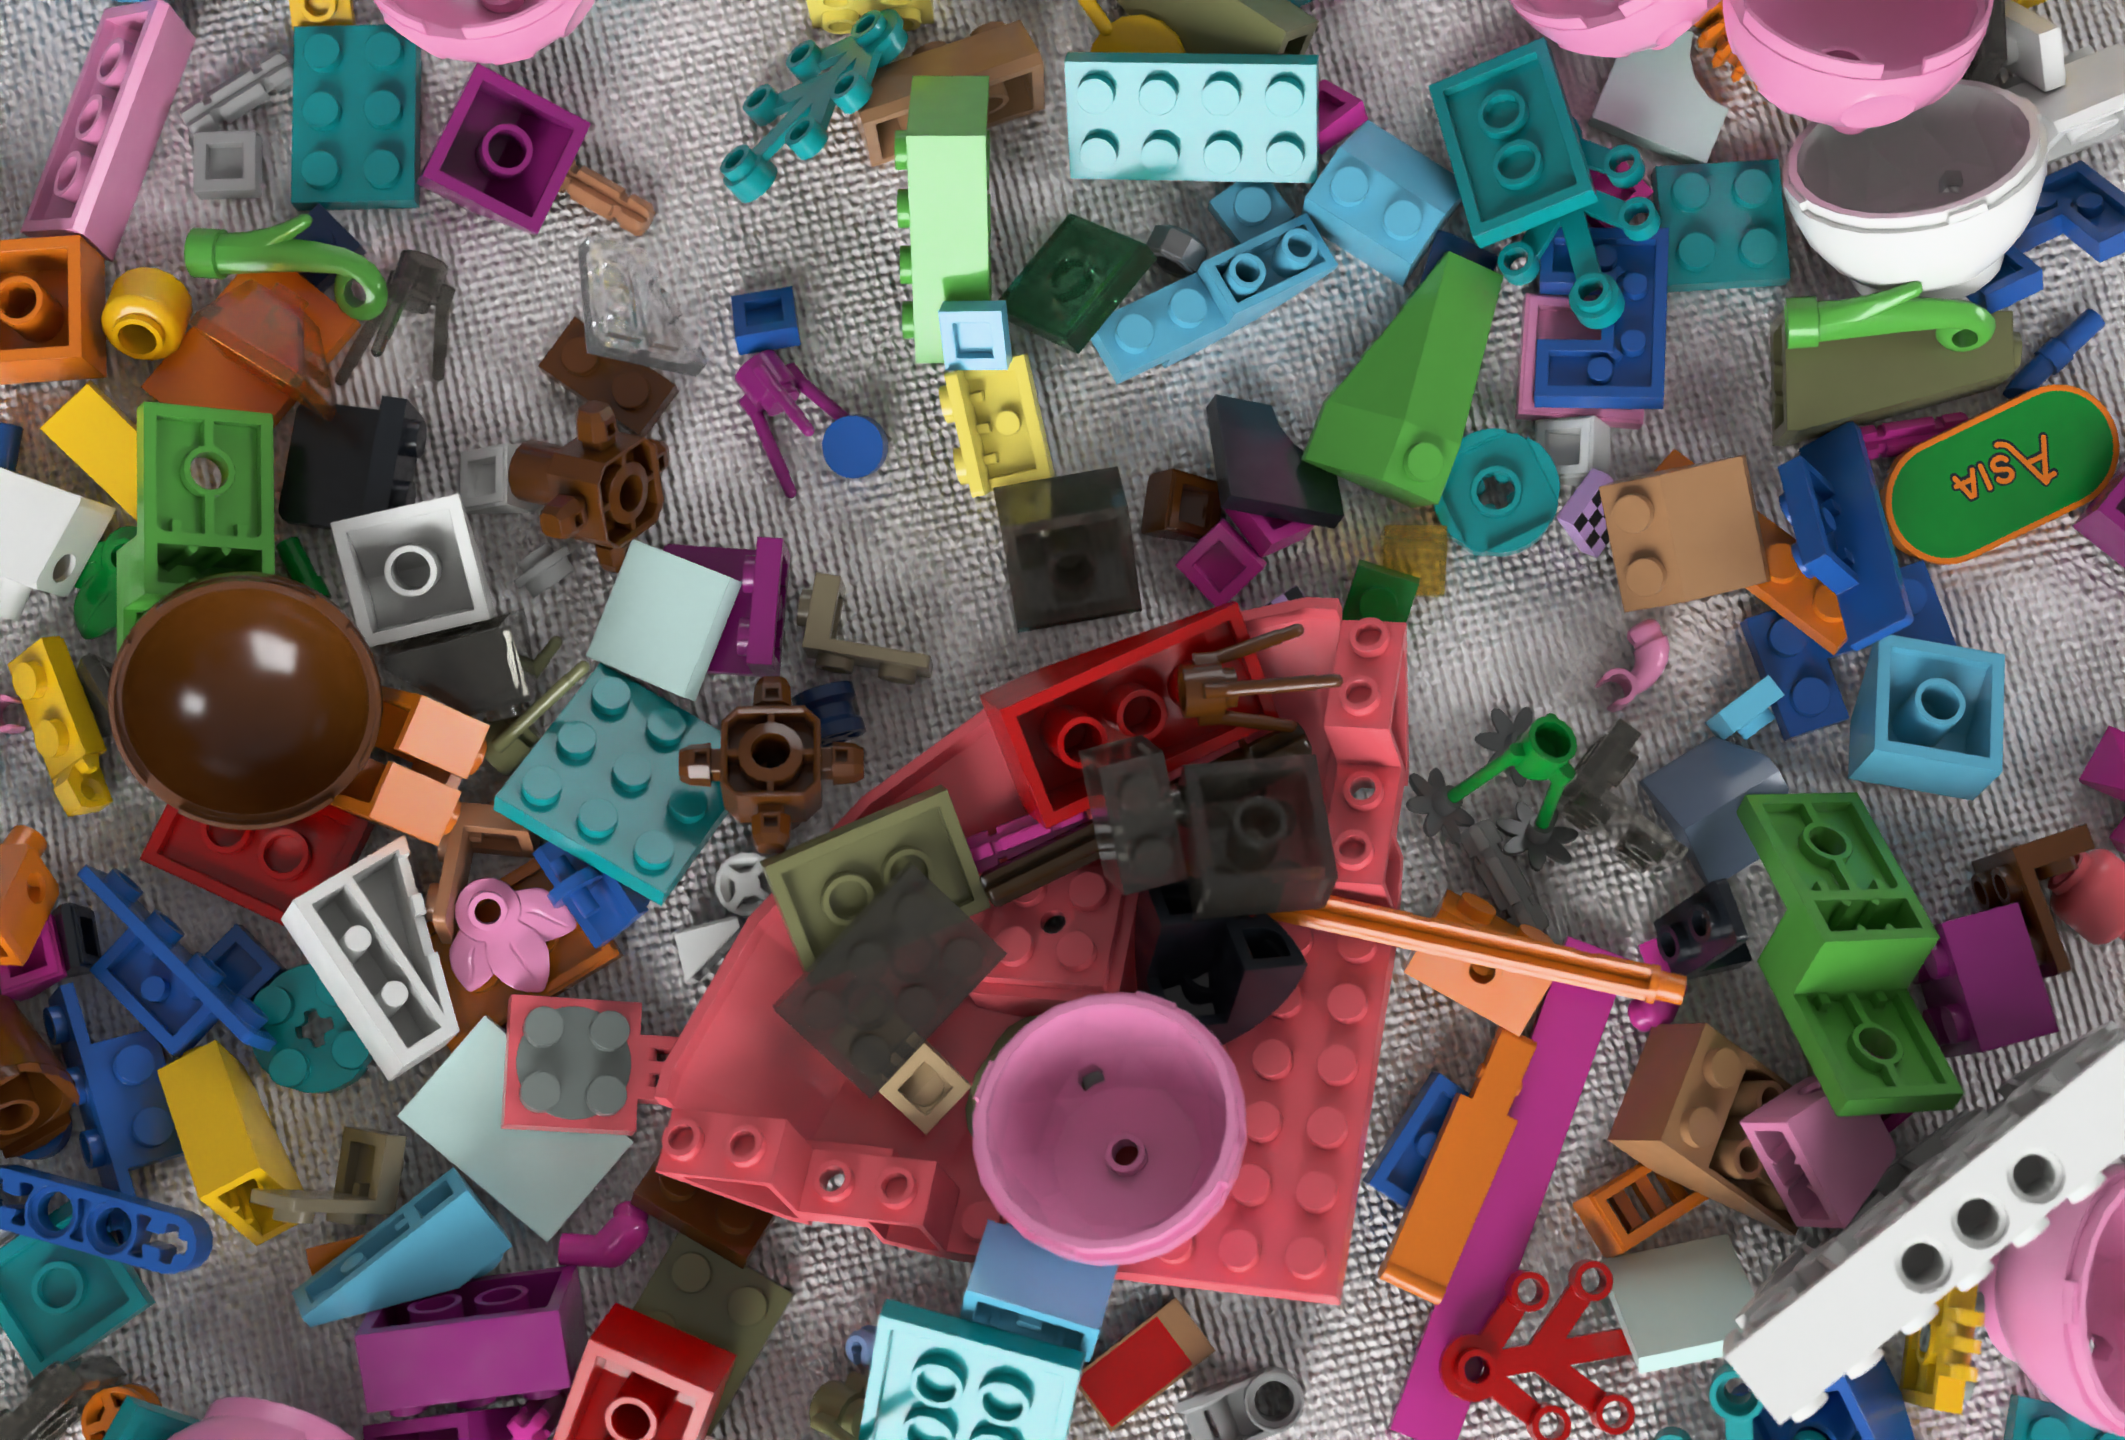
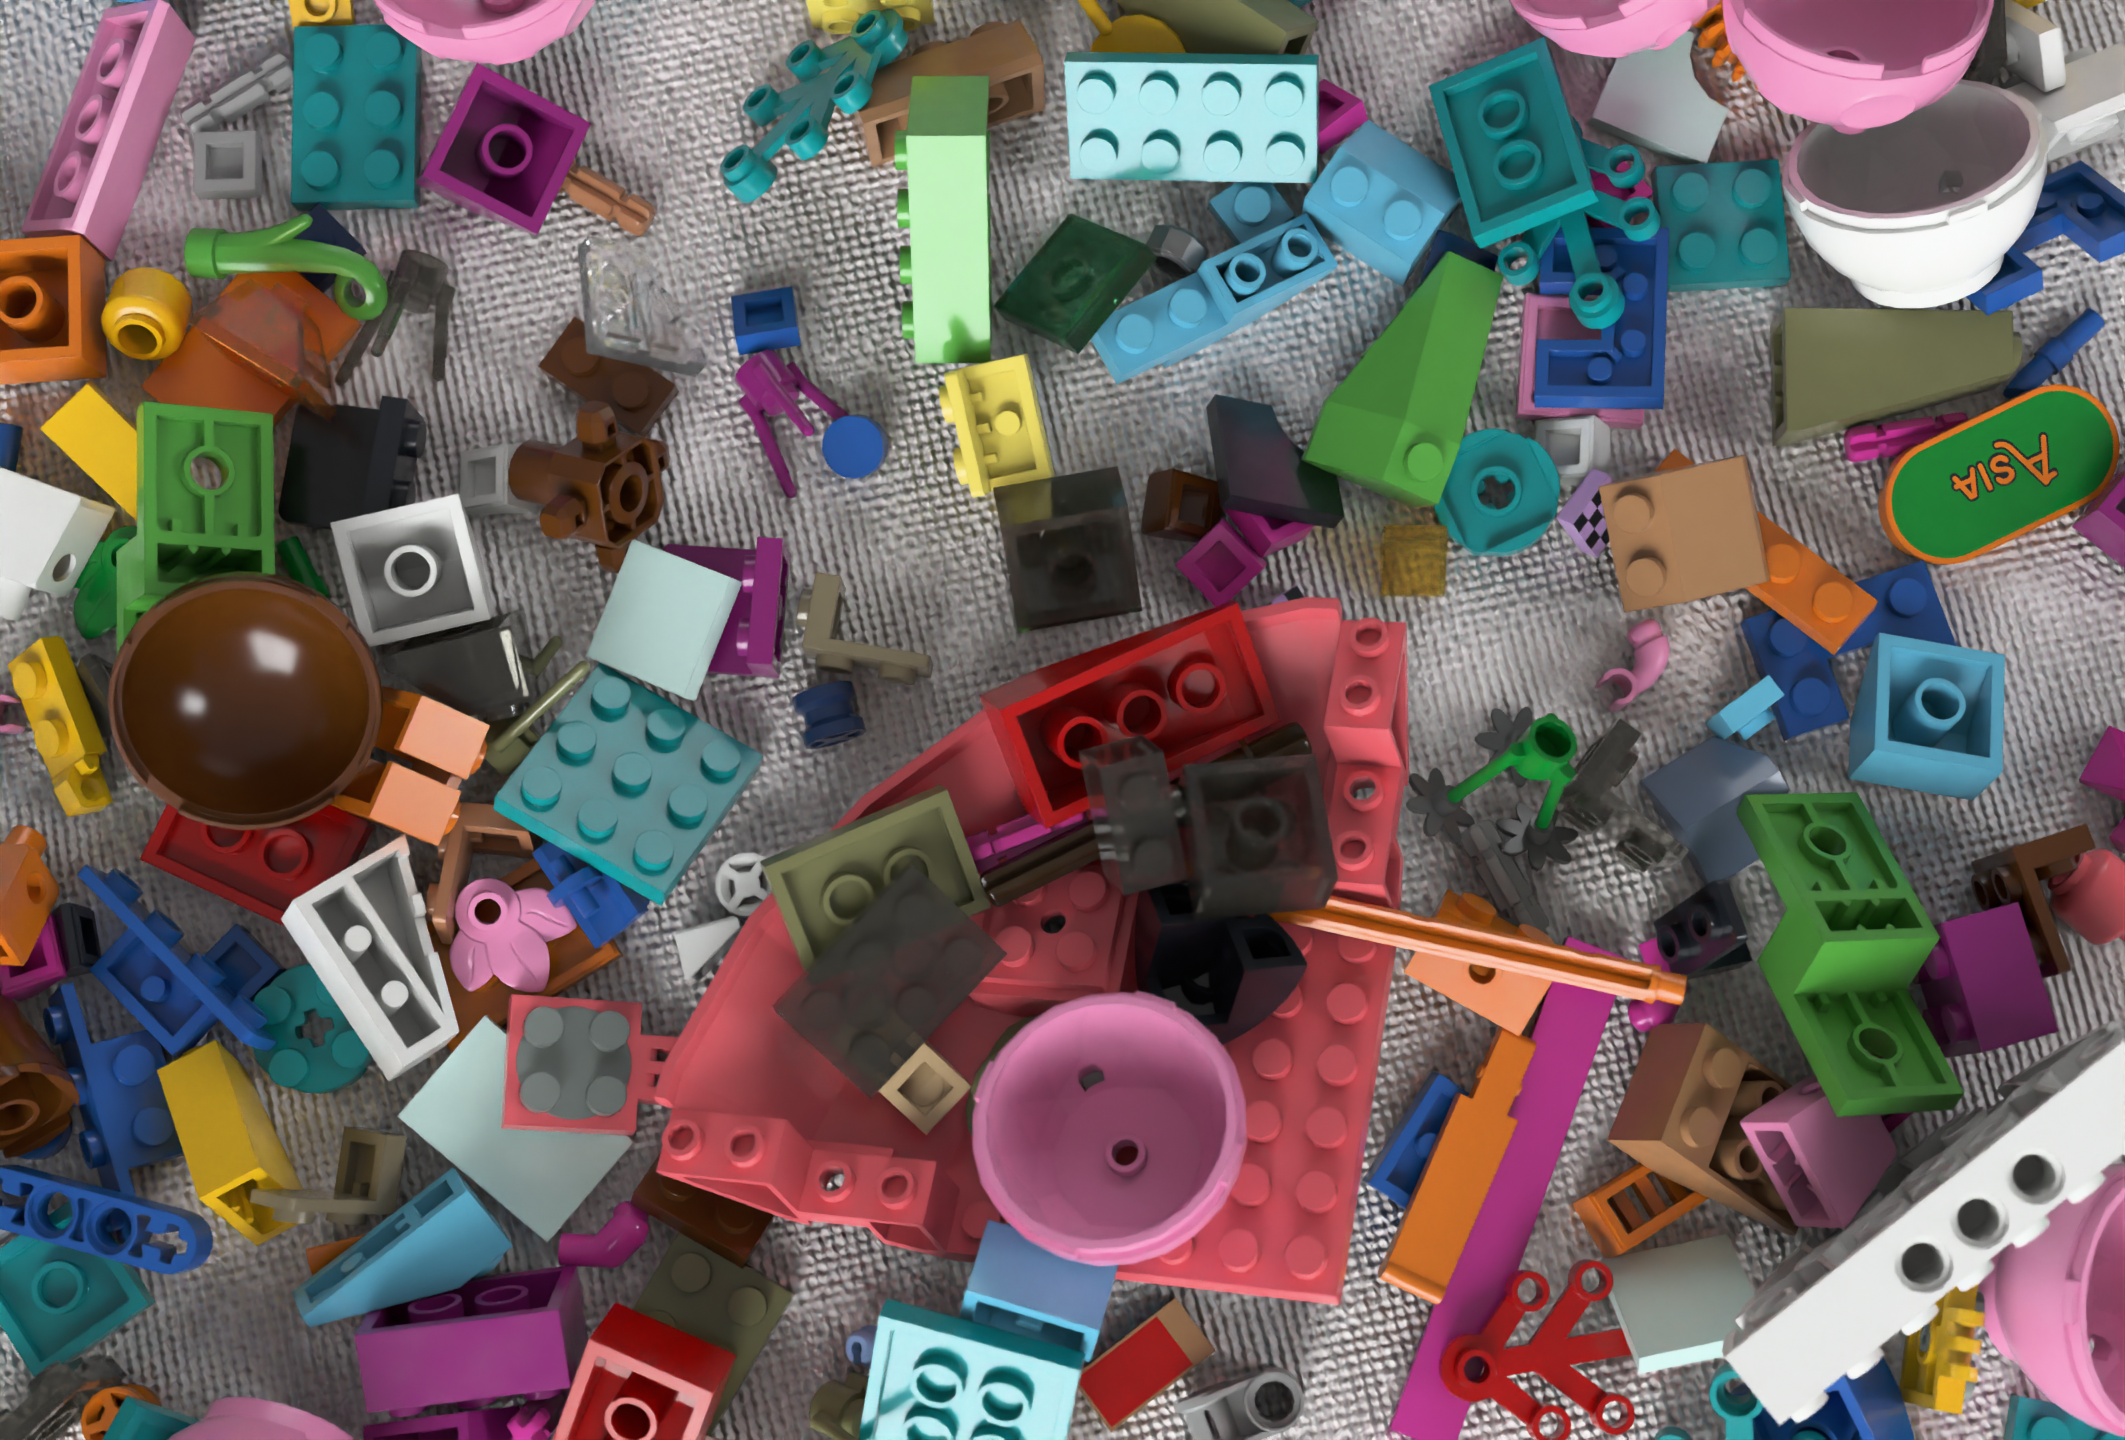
light grey plate [514,542,575,598] -> none
reddish brown piece [679,676,864,854] -> none
plate [938,300,1012,370] -> none
reddish brown plant [1177,624,1343,733] -> none
green plate [1342,559,1420,622] -> none
blue bracket [1778,421,1914,652] -> none
bright green plant [1784,281,1996,352] -> none

